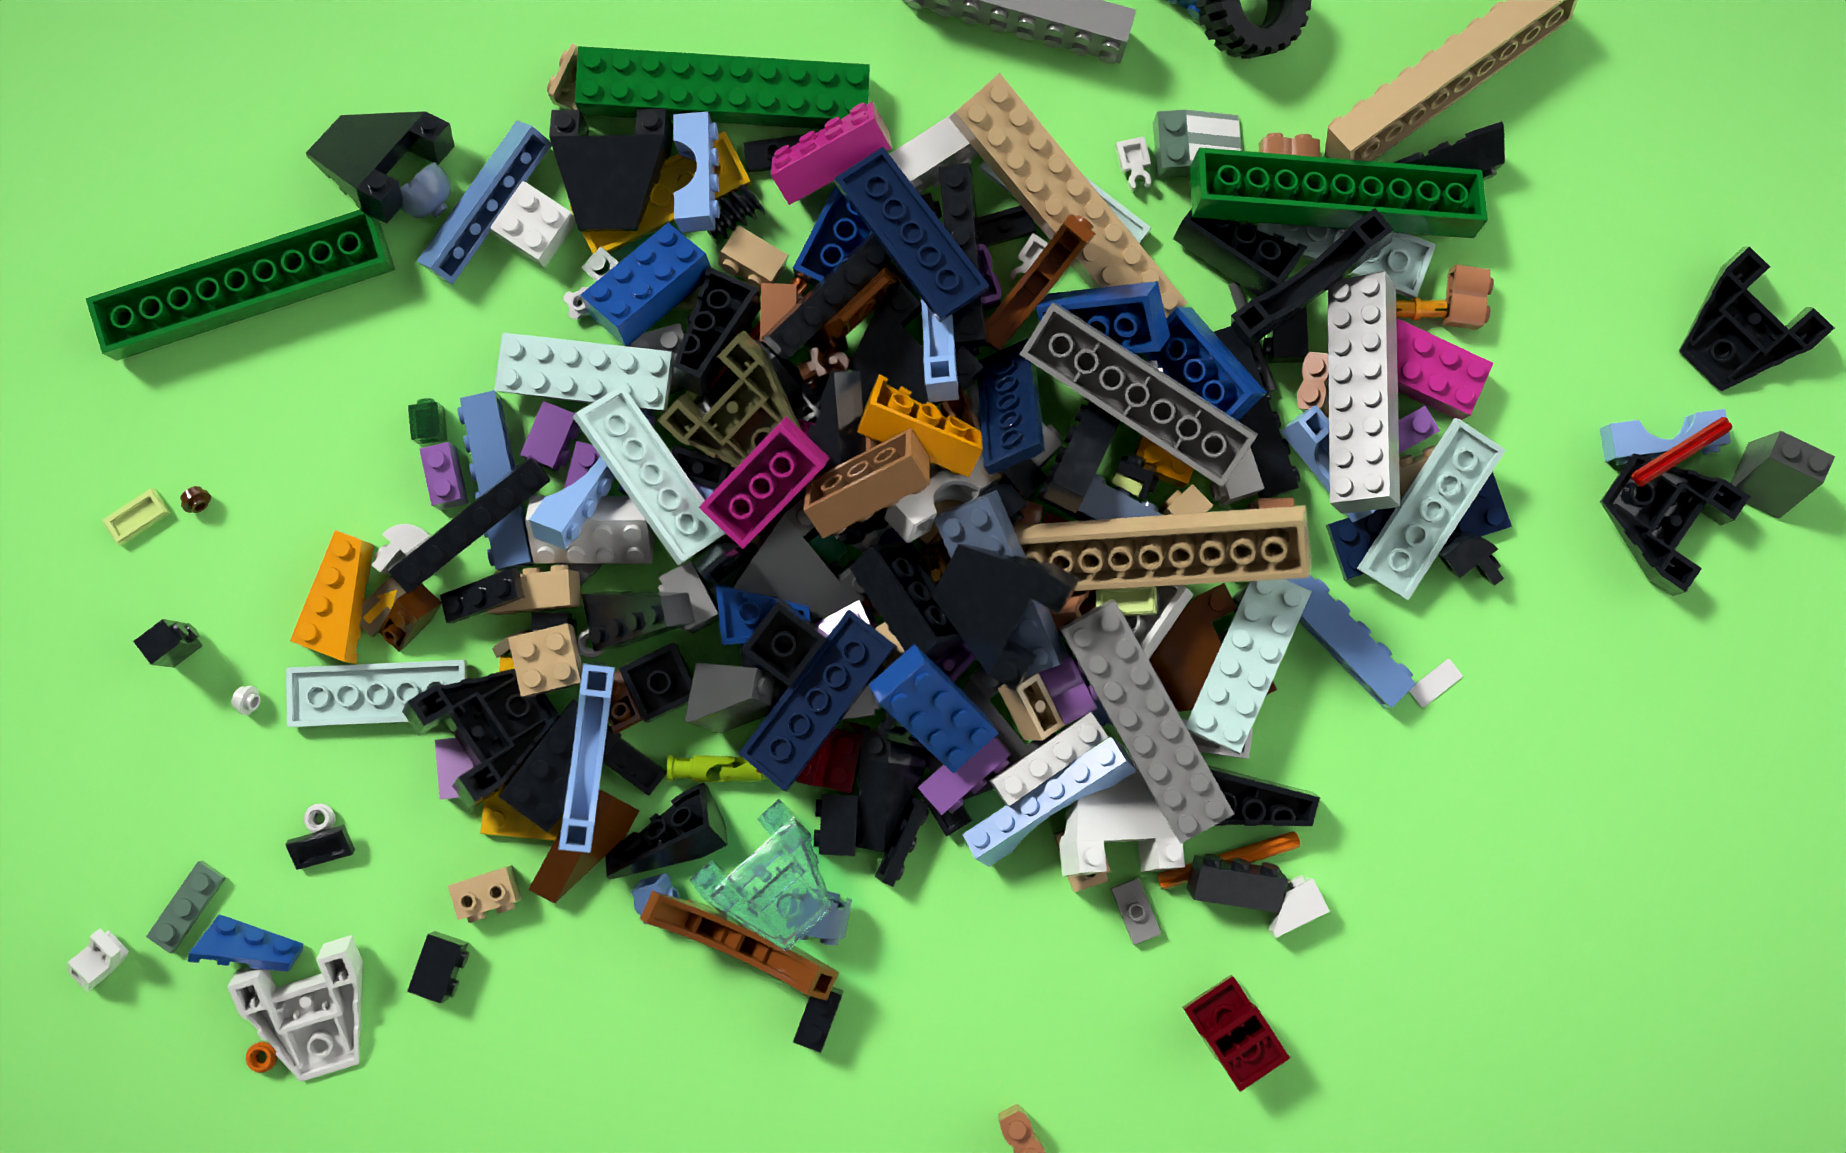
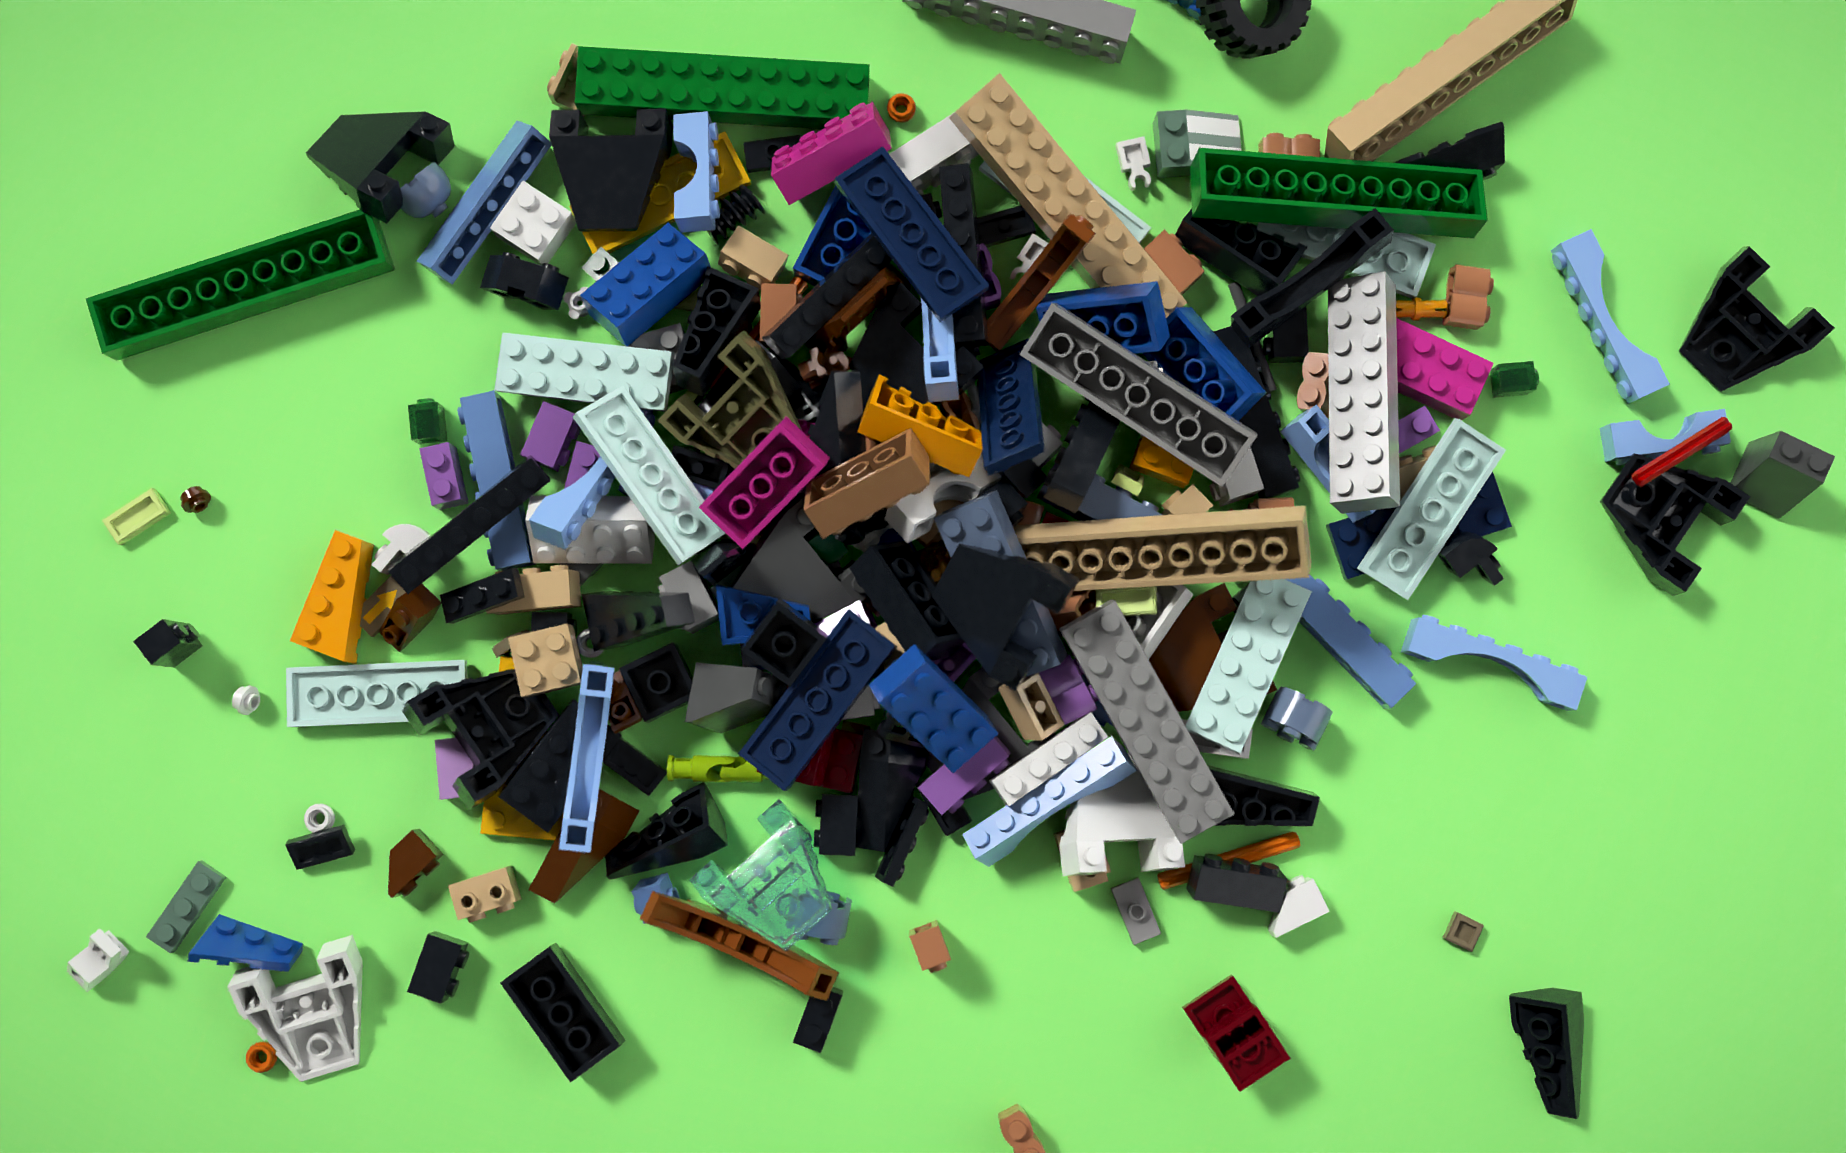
black bracket [1116,454,1160,499] -> none
white sticker [1409,659,1463,707] -> none
none -> reddish brown slope [388,829,444,898]
none -> black brick [480,252,569,311]
none -> black brick [500,943,625,1083]
none -> orange plate [887,93,916,123]
none -> nougat brick [909,920,951,973]
none -> nougat brick [1144,229,1204,295]
none -> sand blue brick [1261,687,1333,751]
none -> light blue arch [1401,615,1587,711]
none -> dark tan tile [1442,911,1484,952]
none -> clear green brick [1490,361,1539,398]
none -> black wedge [1509,987,1584,1119]
none -> light blue arch [1551,229,1670,404]

